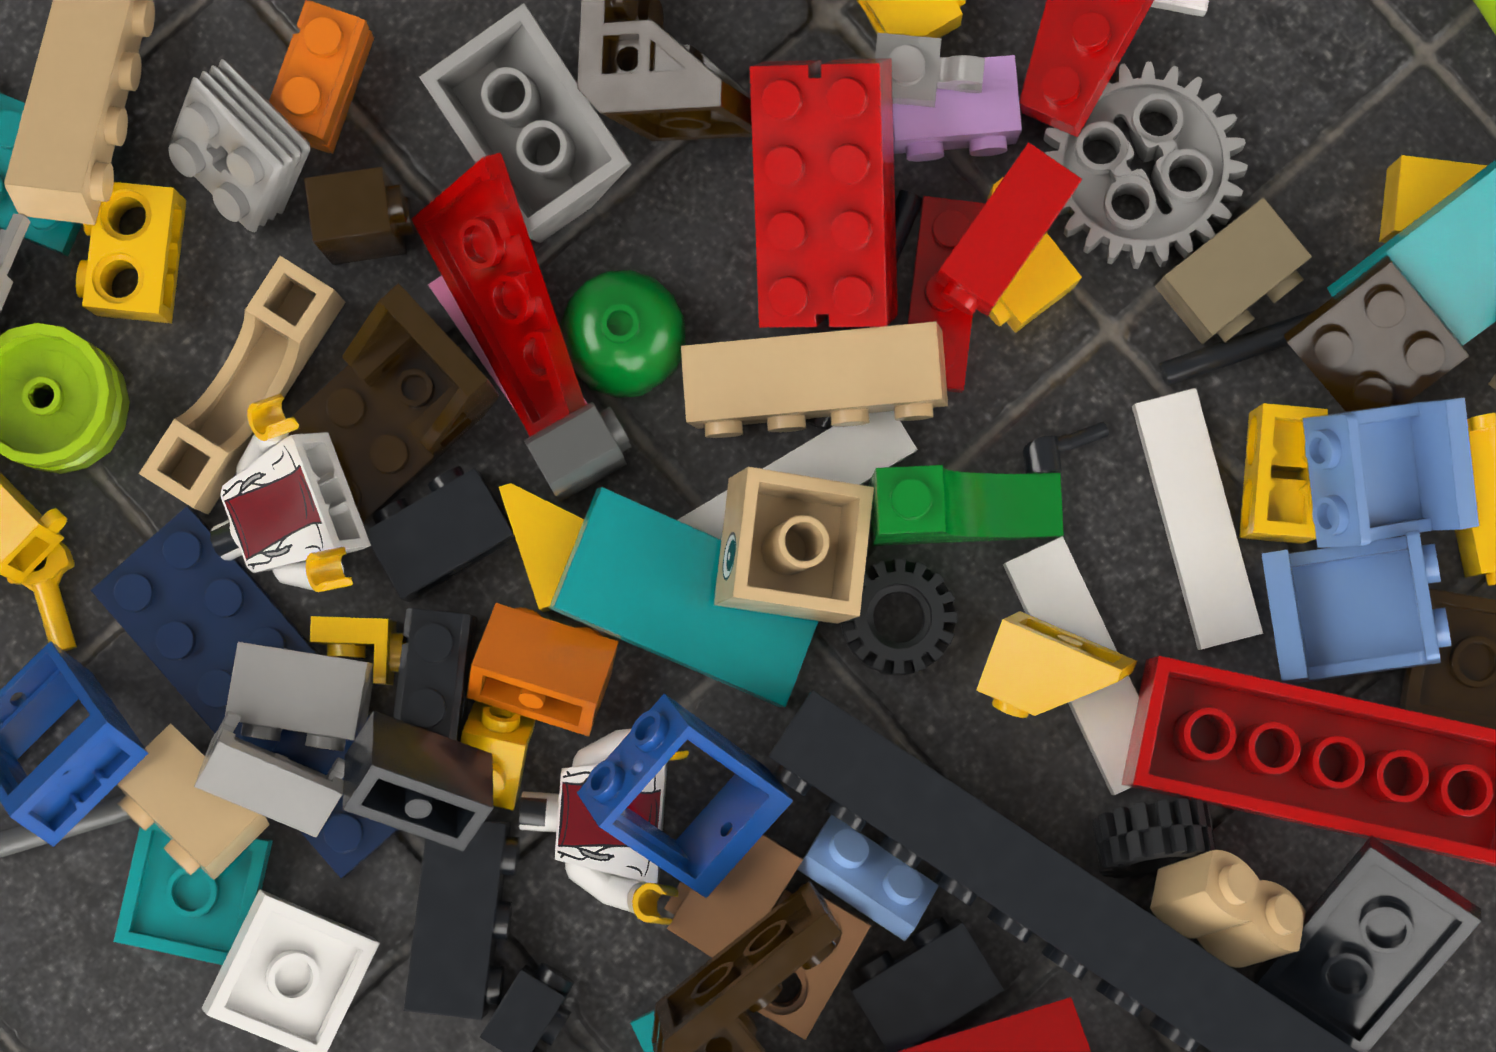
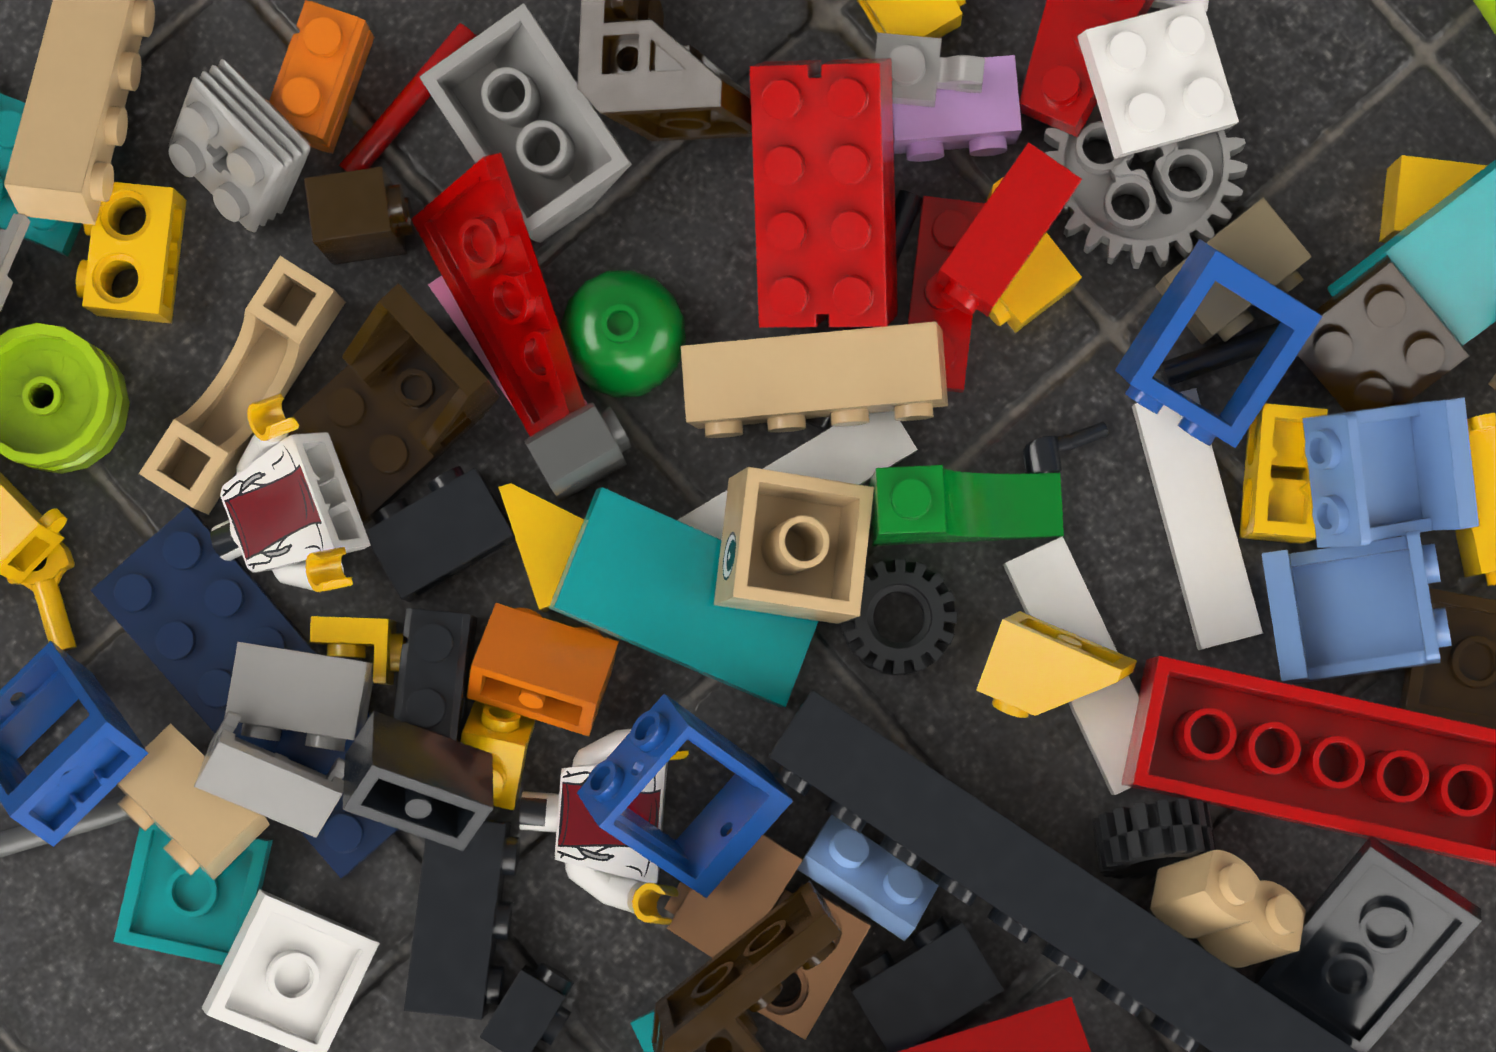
none -> red bar [338,23,476,172]
none -> white plate [1077,0,1239,159]
none -> blue window [1115,239,1323,448]

